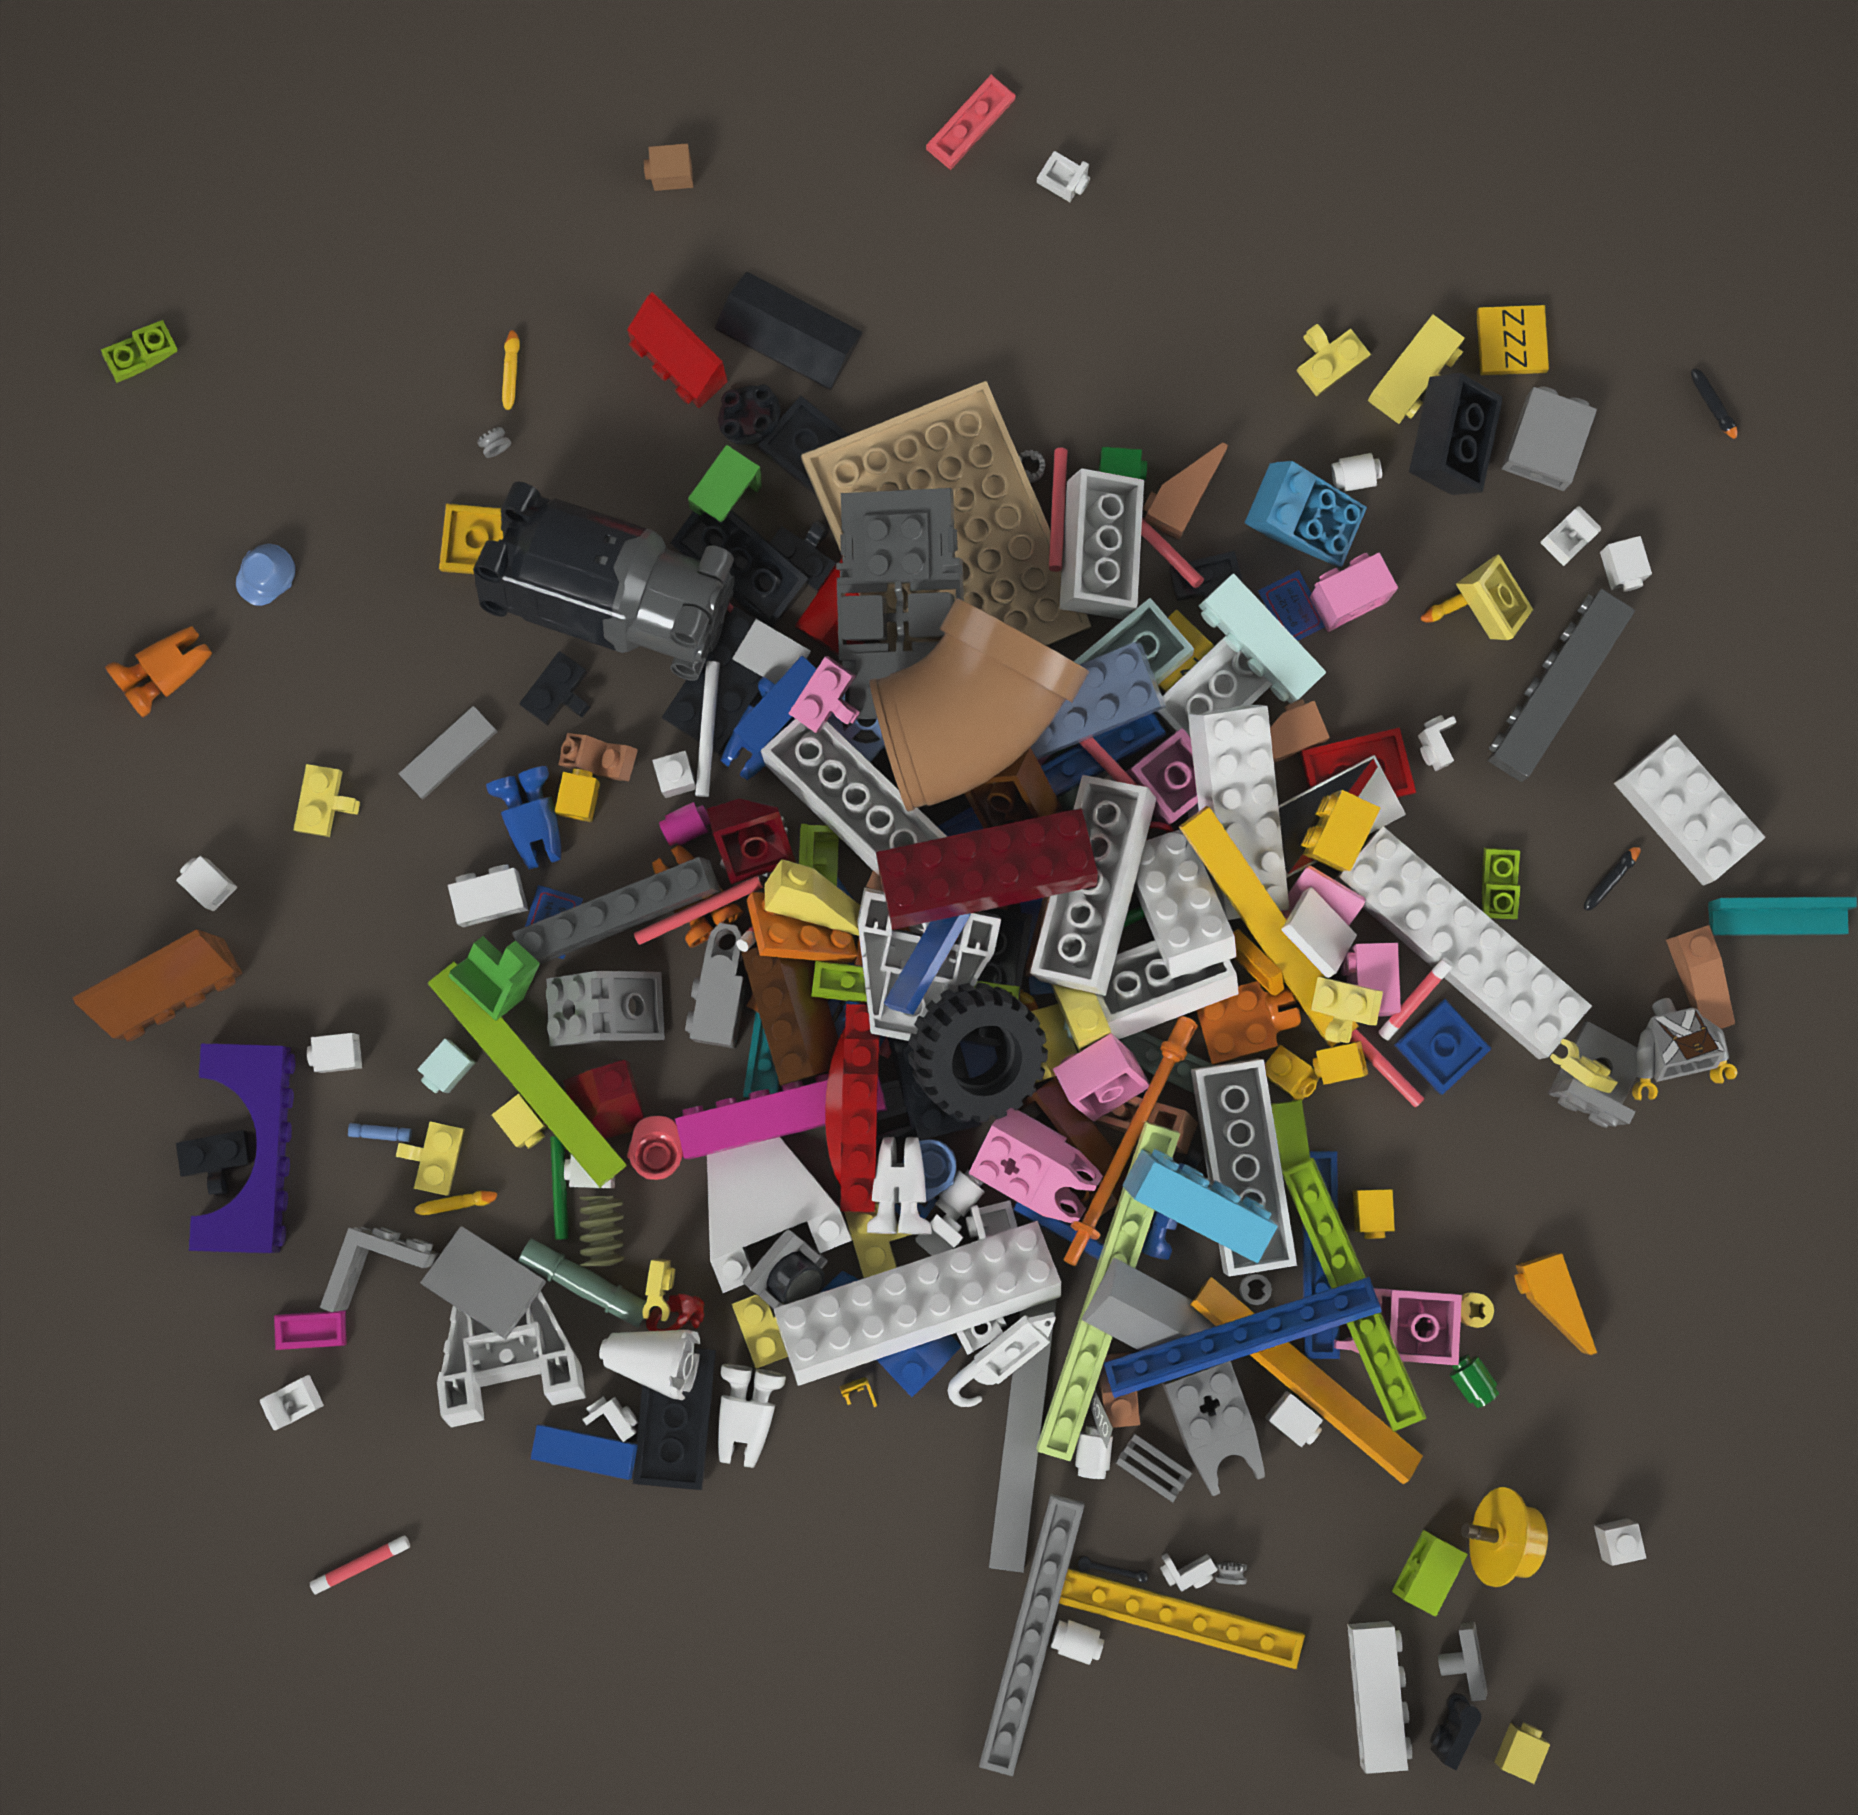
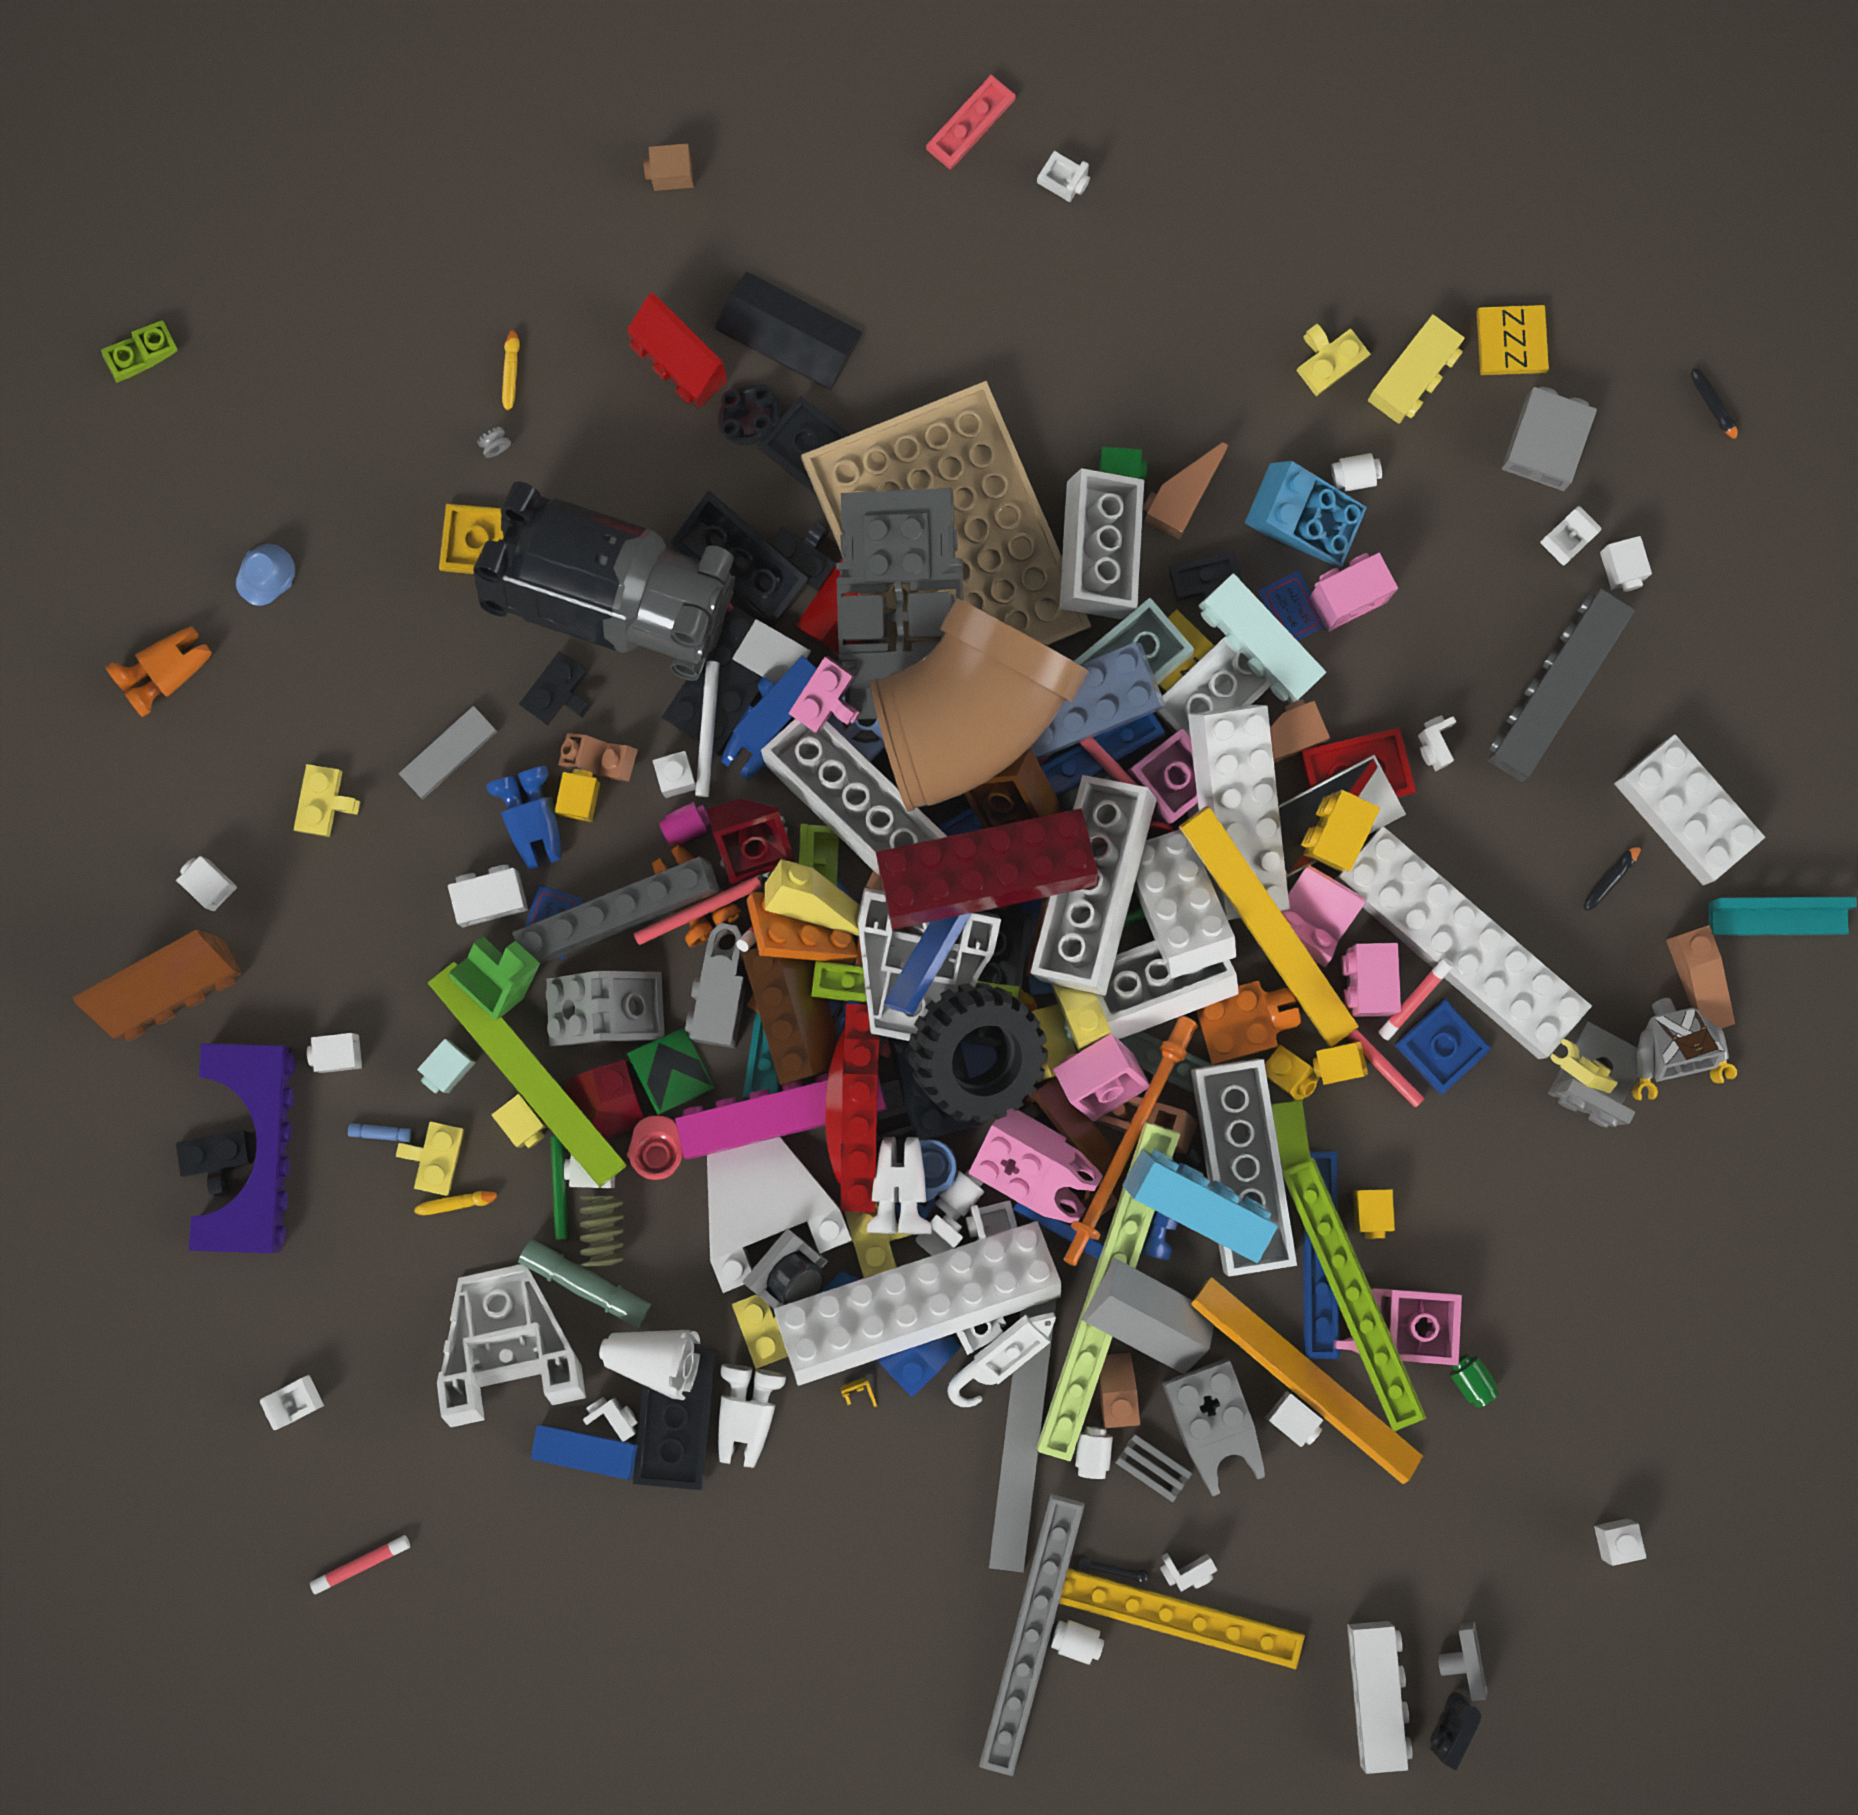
dark pink tile [274,1310,347,1350] -> none
light grey bracket [320,1227,440,1312] -> none
light grey tile [420,1226,546,1340] -> none
light yellow plate [642,1258,676,1321] -> none
red piece [646,1294,705,1331] -> none
bright green panel [688,445,762,522] -> none
light grey bush [1019,450,1045,483] -> none
coral bar [1049,448,1068,572] -> none
light grey sticker [1090,1390,1113,1449] -> none
blue tile [1104,1277,1382,1398] -> none
coral bar [1141,518,1204,588] -> none
light grey bush [1215,1562,1247,1585] -> none
light orange tile [1233,929,1284,996] -> none
light grey bush [1239,1274,1272,1305] -> none
white tile [1281,887,1357,978] -> none
light yellow plate [1311,977,1383,1043] -> none
lime hinge [1392,1530,1468,1617] -> none
black brick [1409,373,1503,495] -> none
yellow piece [1421,593,1468,623] -> none
light yellow slope [1456,554,1533,640] -> none
light yellow wheel [1461,1292,1494,1328] -> none
yellow piece [1461,1487,1548,1587] -> none
lime slope [1482,847,1520,919] -> none
light yellow brick [1494,1722,1550,1784] -> none
light orange slope [1514,1252,1597,1355] -> none
none -> green piece [627,1028,715,1115]

